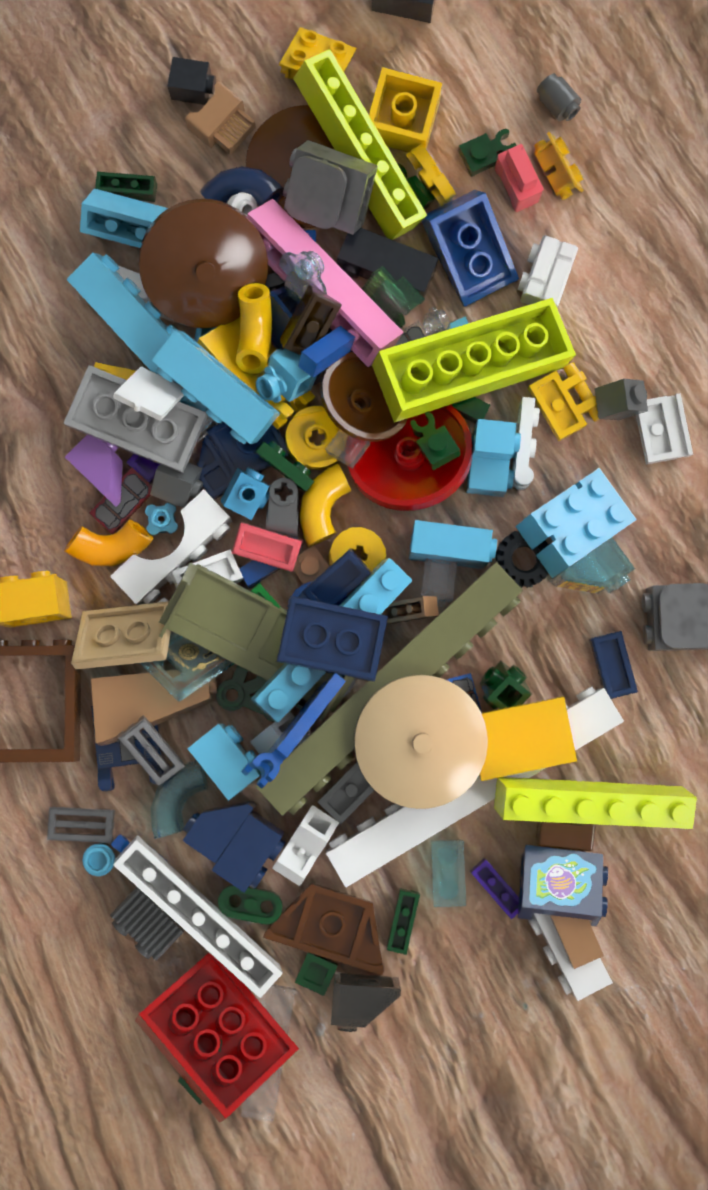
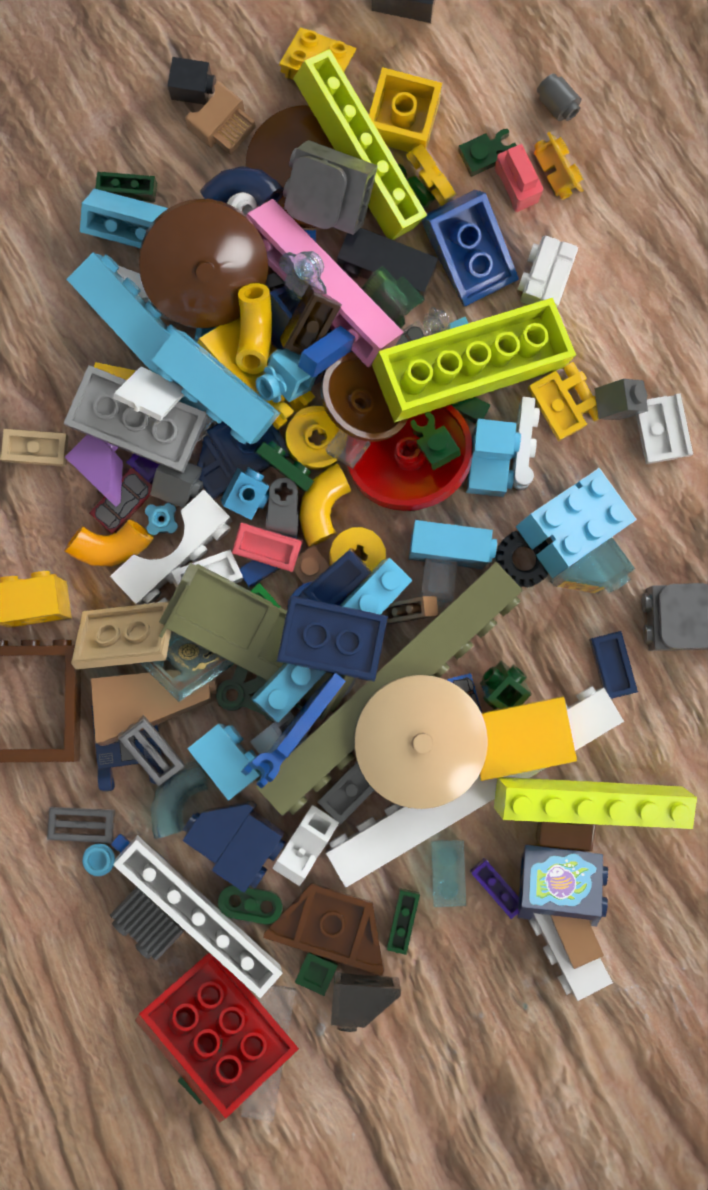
none -> tan plate [0,429,69,467]

